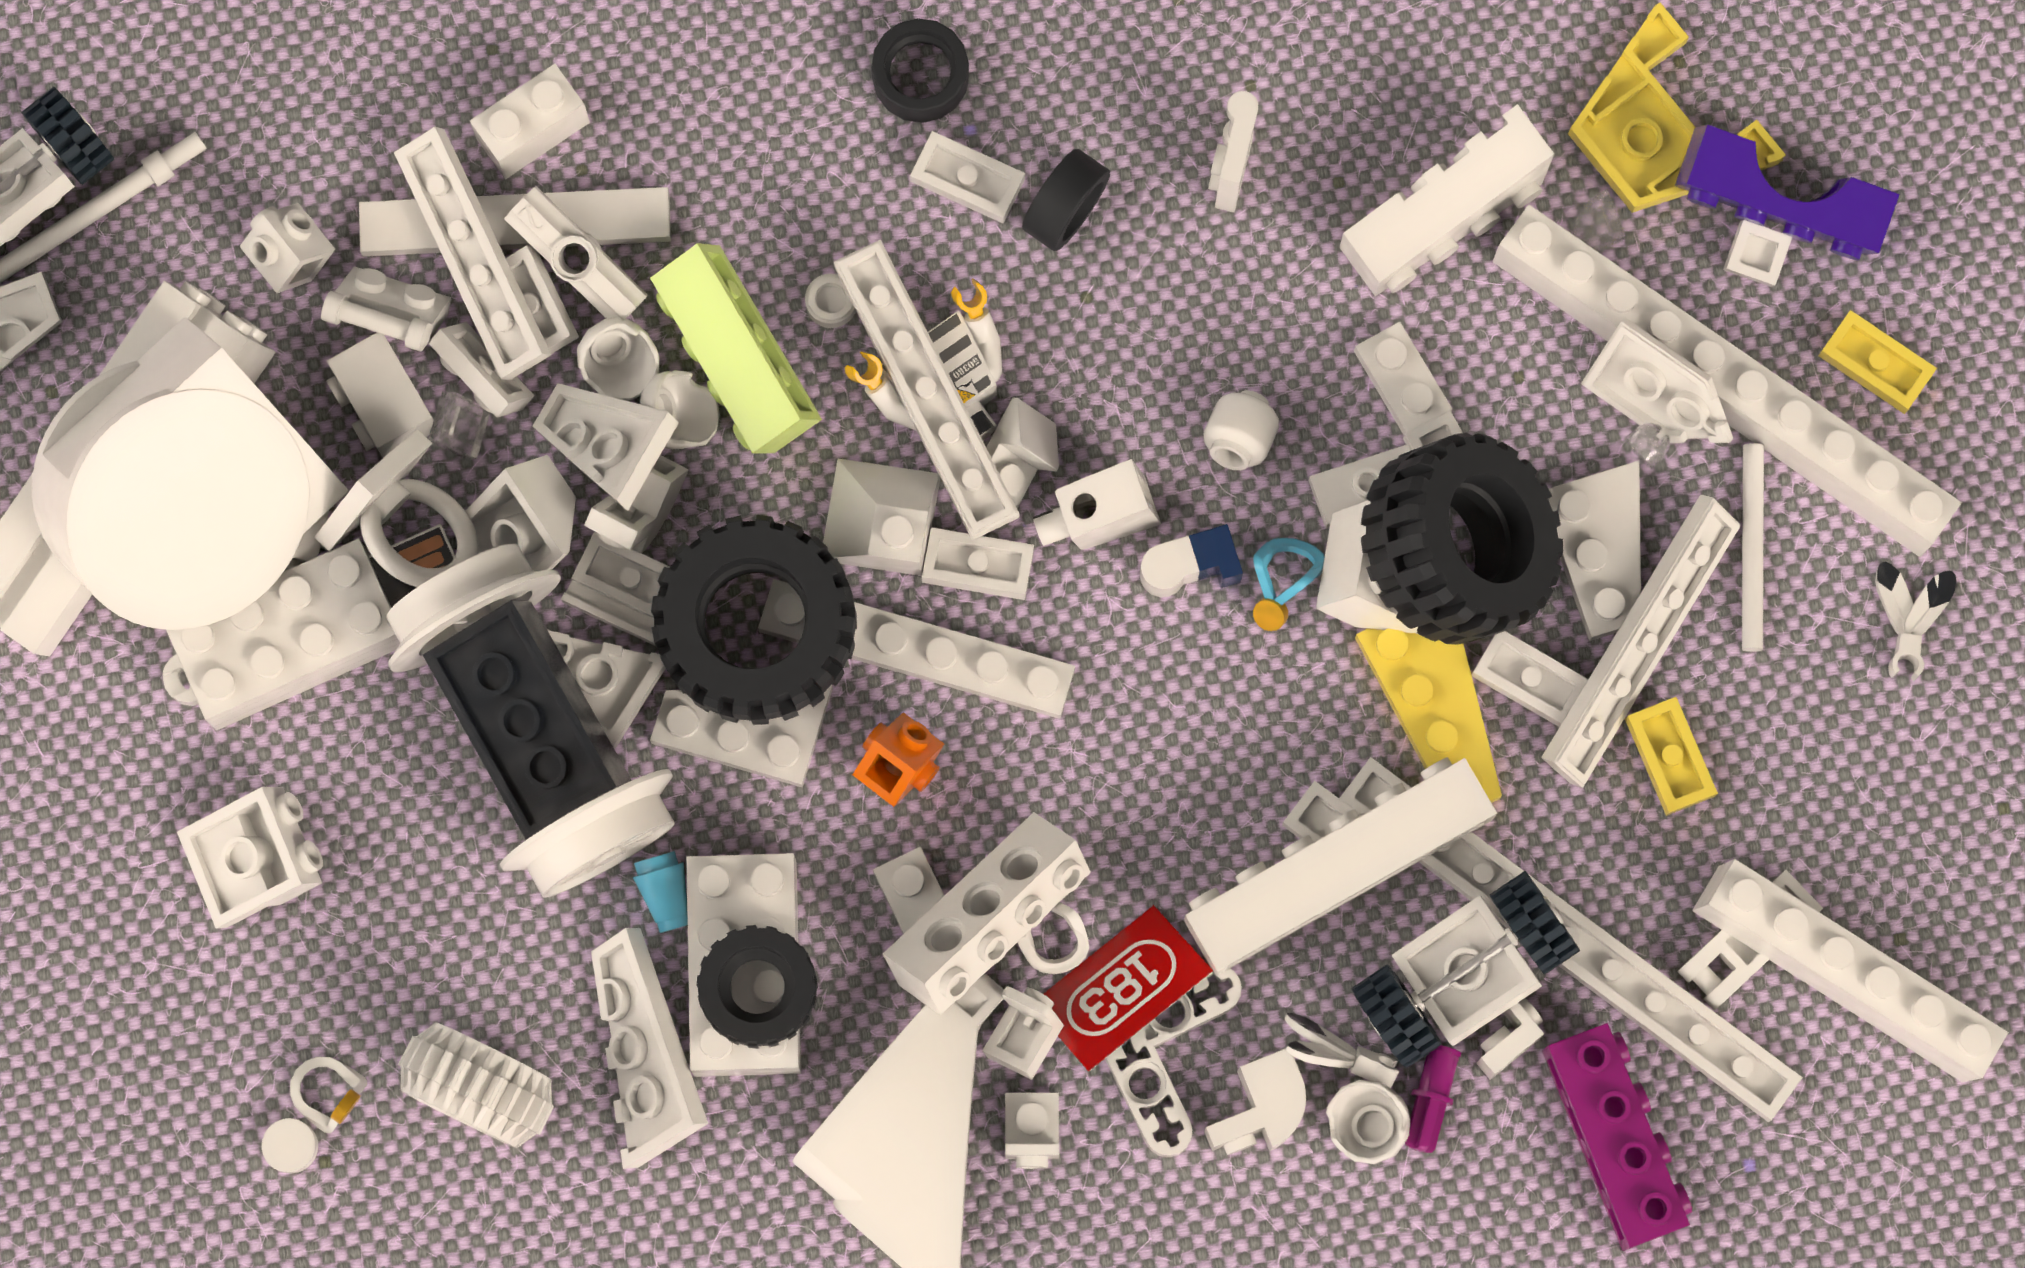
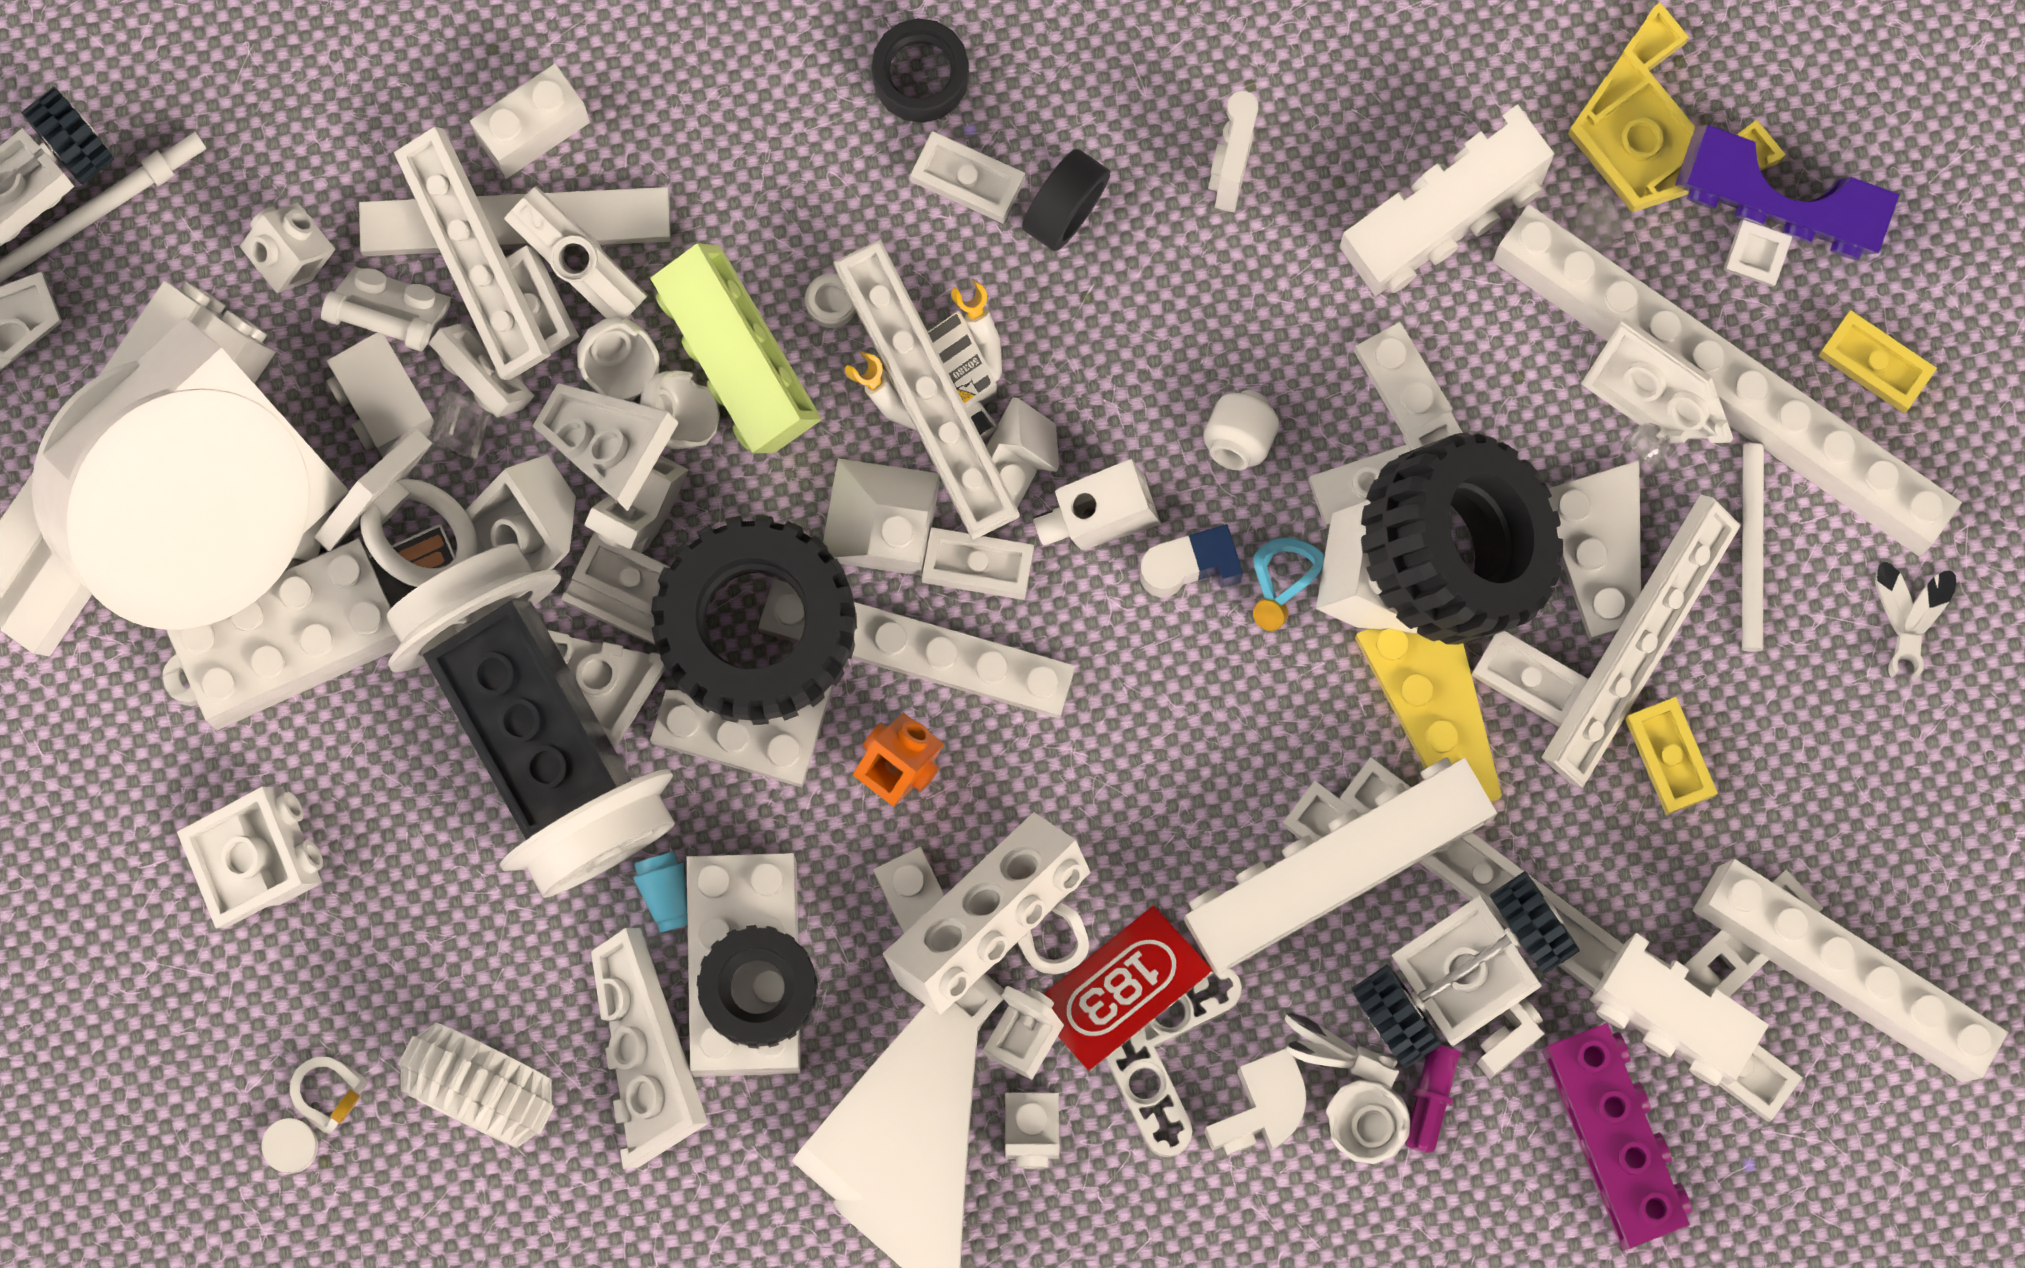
none -> white wedge [1589,933,1769,1086]

